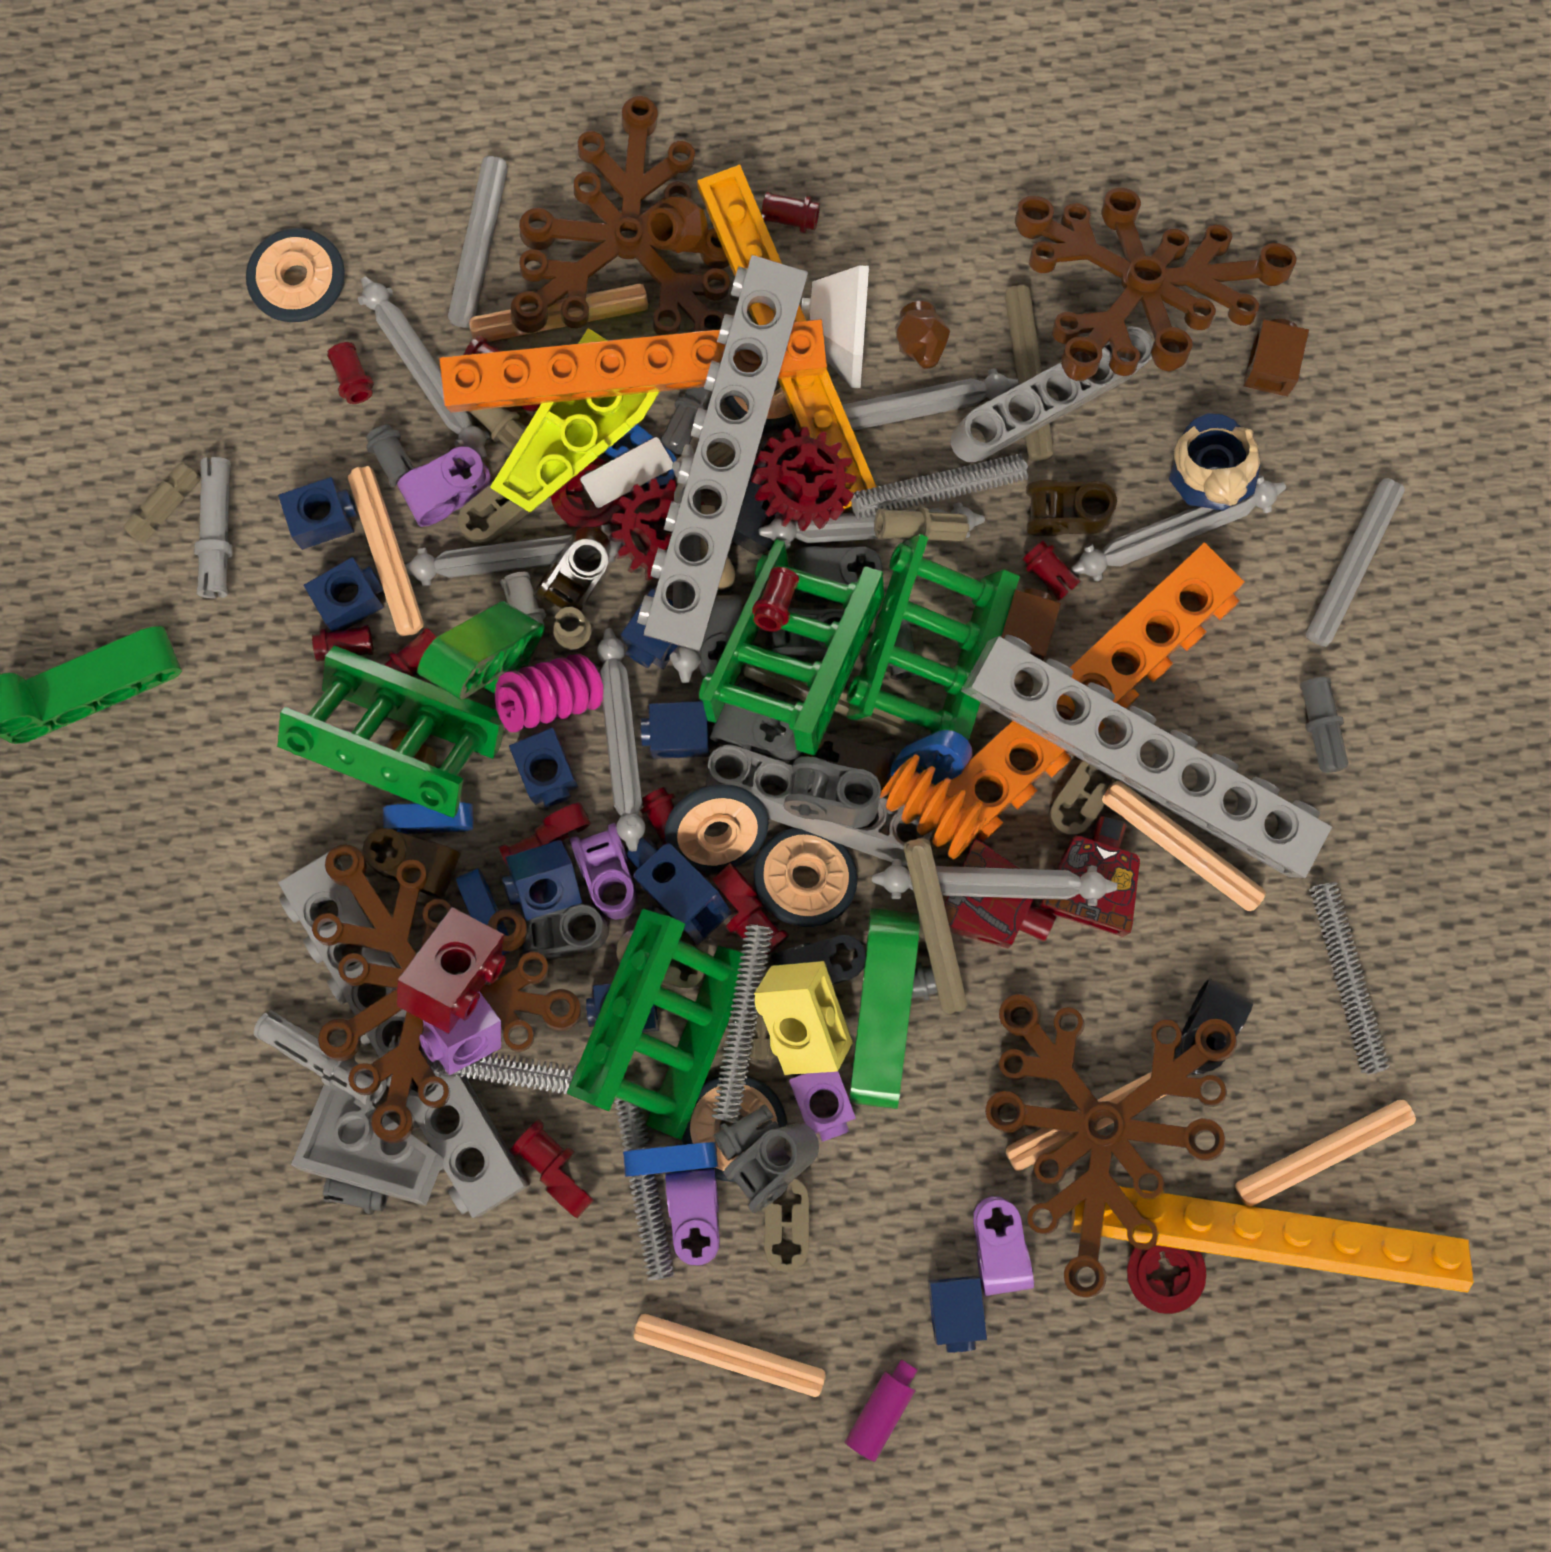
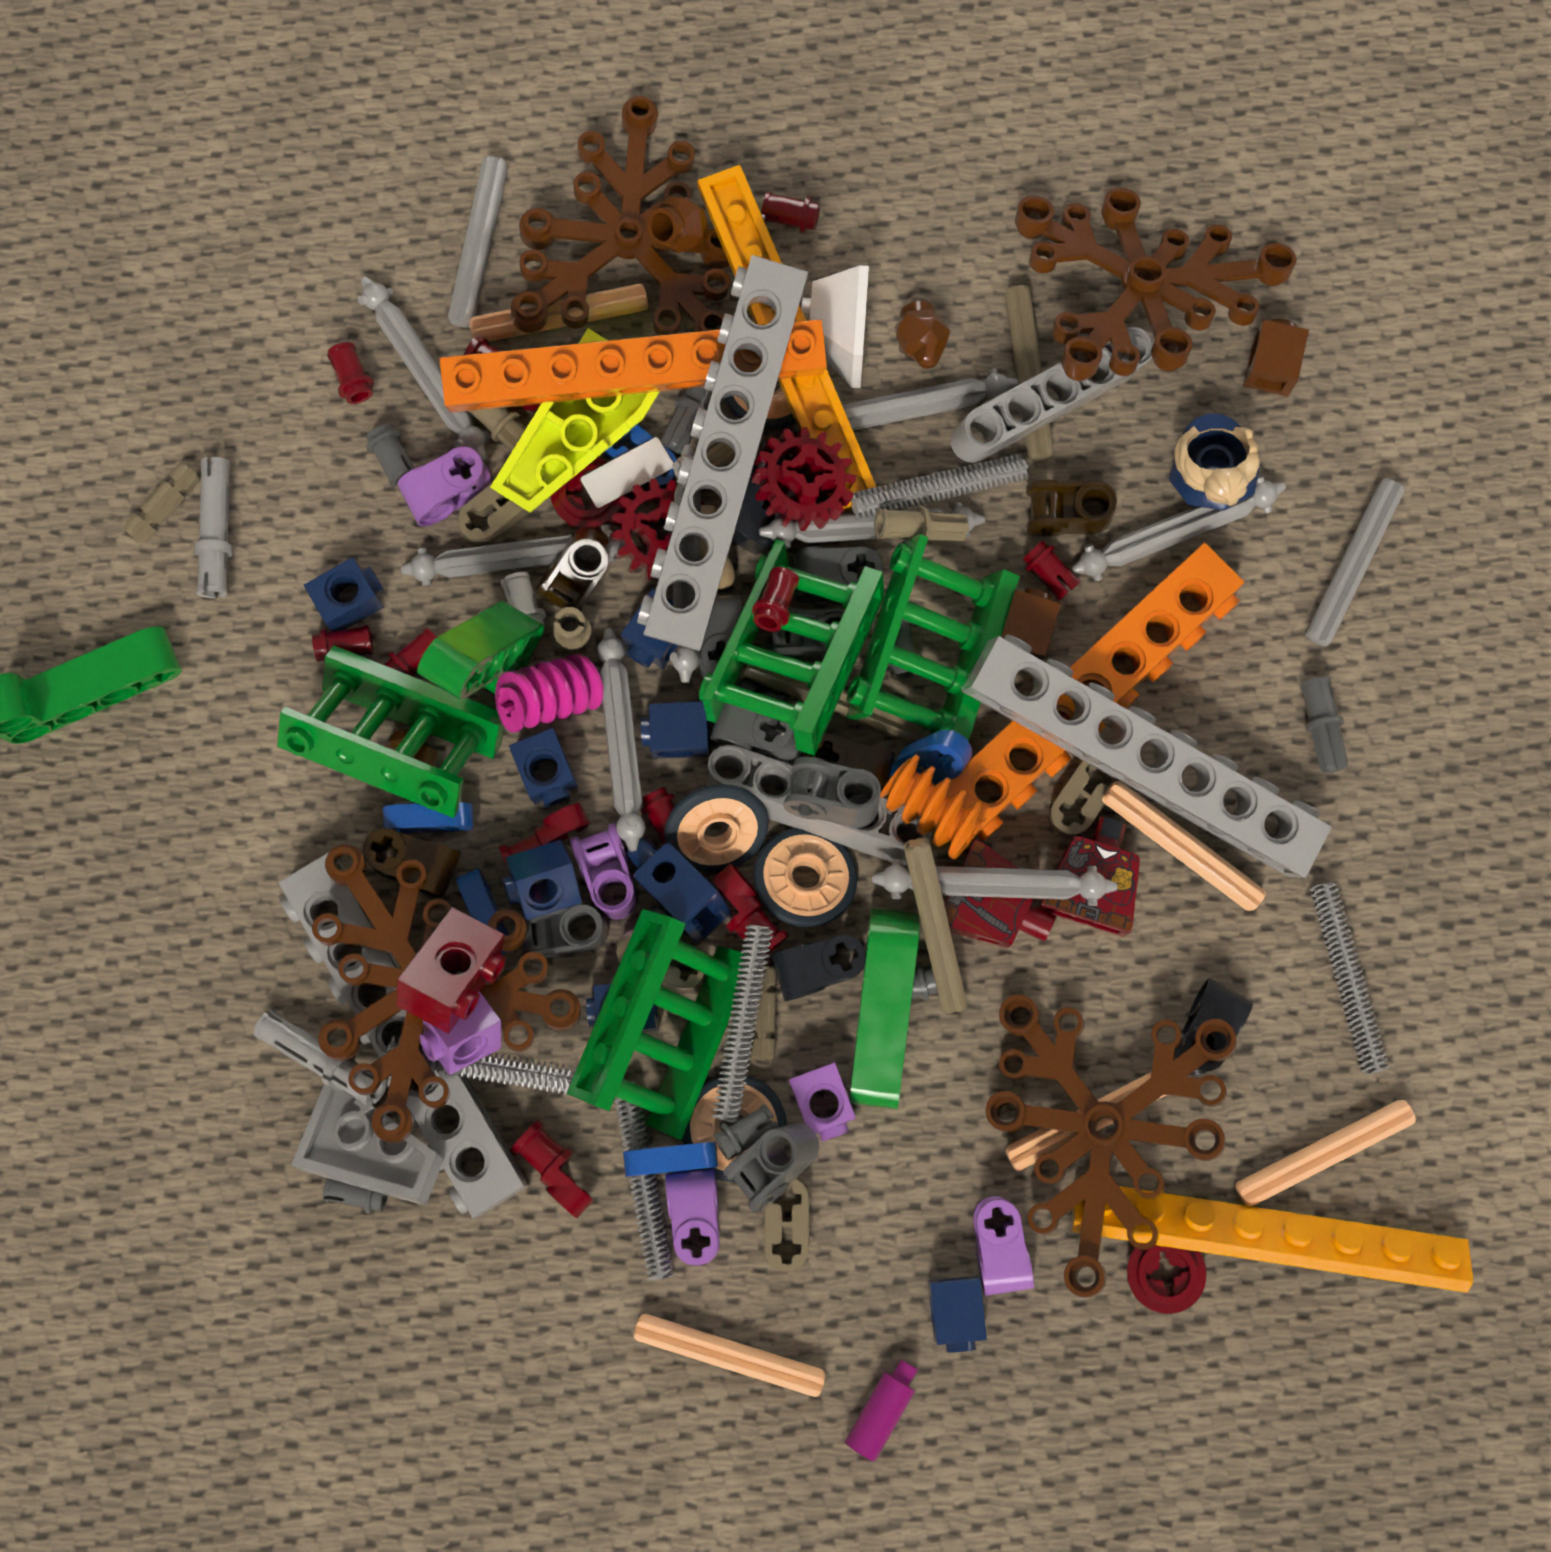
wheel [246,228,345,322] -> none
dark blue brick [278,477,357,550] -> none
light nougat axle [348,466,424,636] -> none
light yellow brick [754,961,853,1075] -> none

